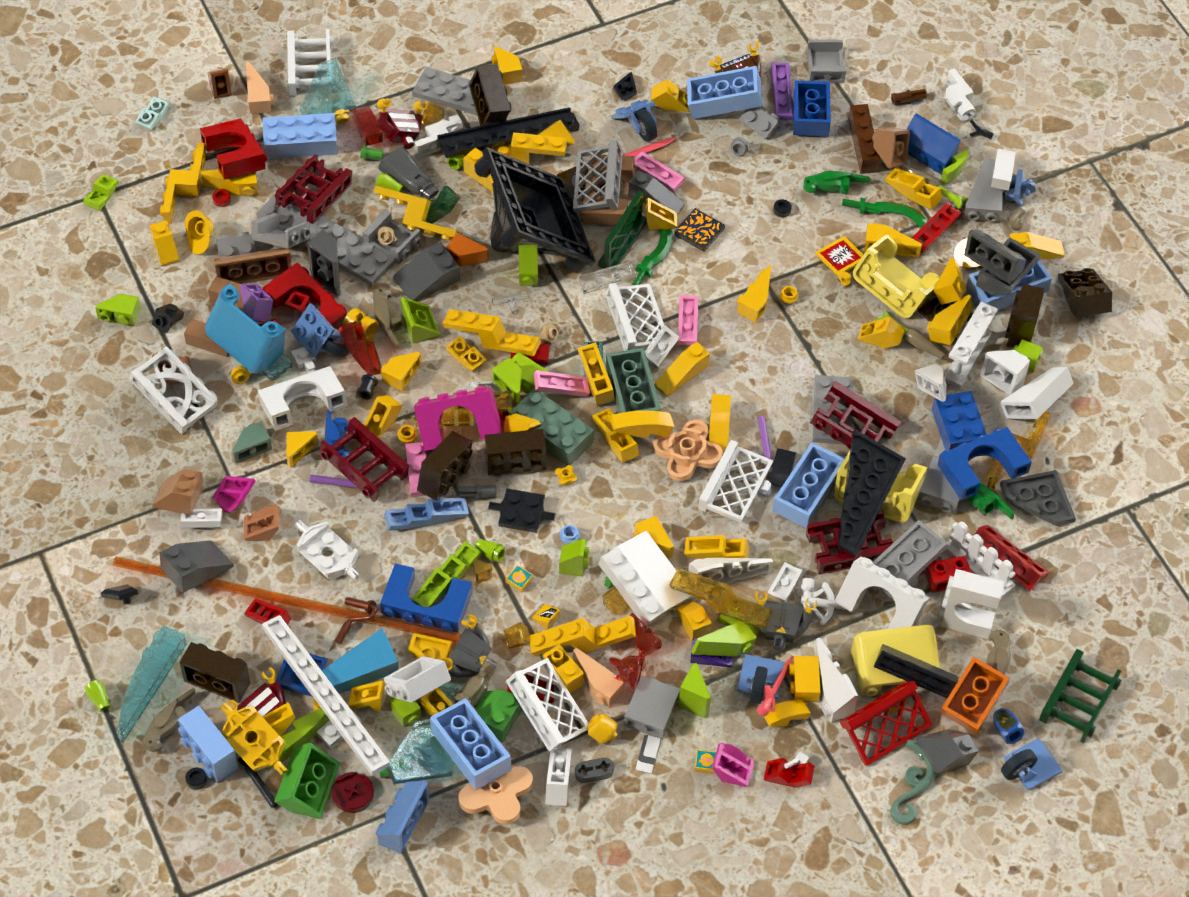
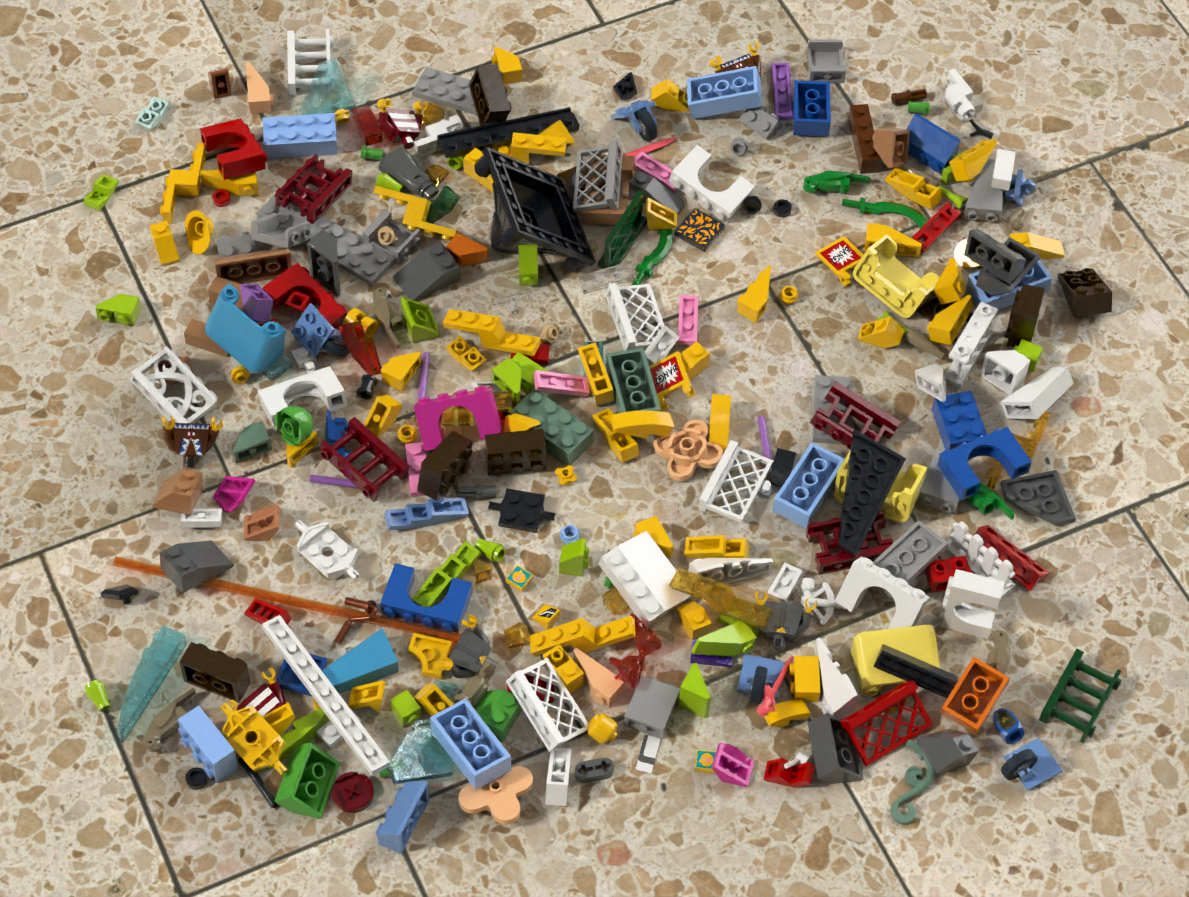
black bracket [152,303,184,333] -> none
white window [383,656,451,702] -> none
none -> torso [161,416,223,467]
none -> bright green cylinder [275,405,313,446]
none -> medium lavender bar [418,352,430,399]
none -> clear yellow slope [425,164,449,187]
none -> flag [649,351,695,411]
none -> white arch [669,145,755,223]
none -> black plate [743,195,762,214]
none -> dark grey slope [808,713,863,784]
none -> bright green pin [908,101,930,115]
none -> yellow slope [949,139,997,183]

